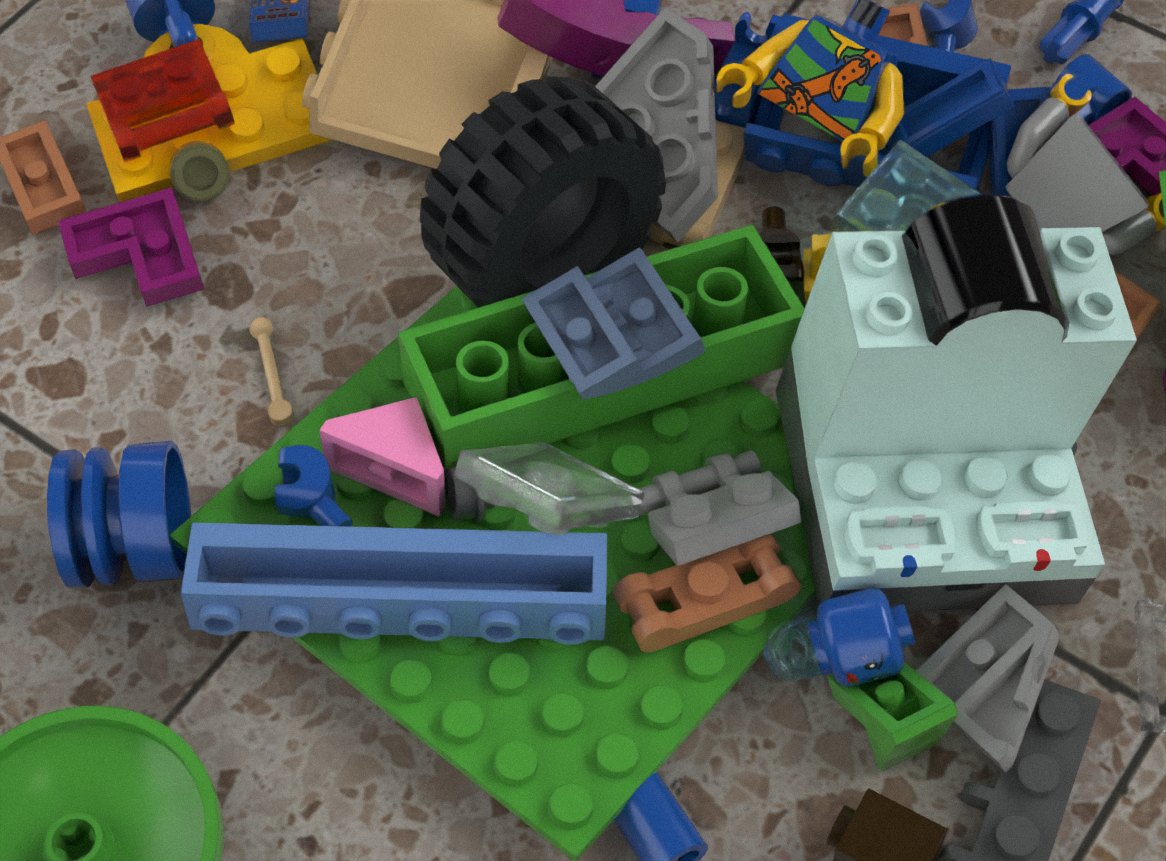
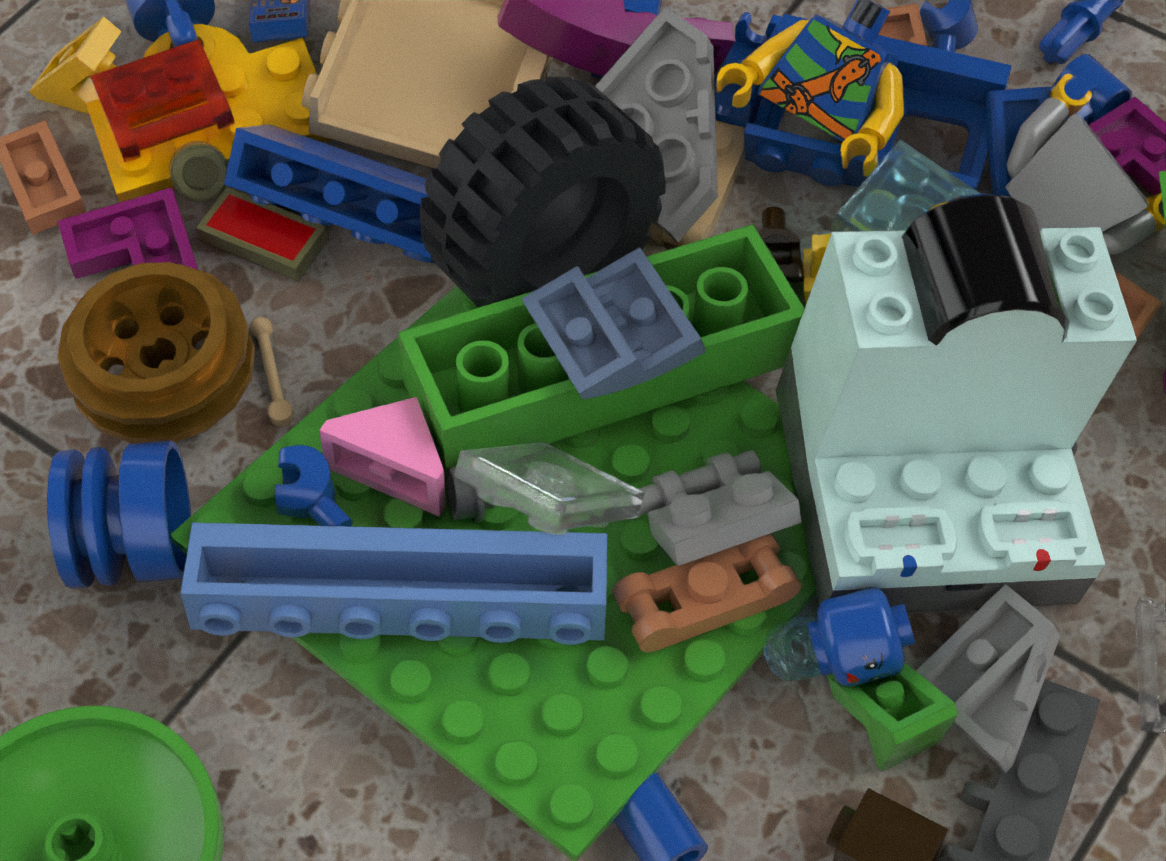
blue tile [892,58,1015,163] -> none
none -> yellow slope [28,16,130,114]
none -> pearl gold wheel [57,262,255,444]
none -> tile [195,186,329,282]
none -> blue brick [224,124,434,263]

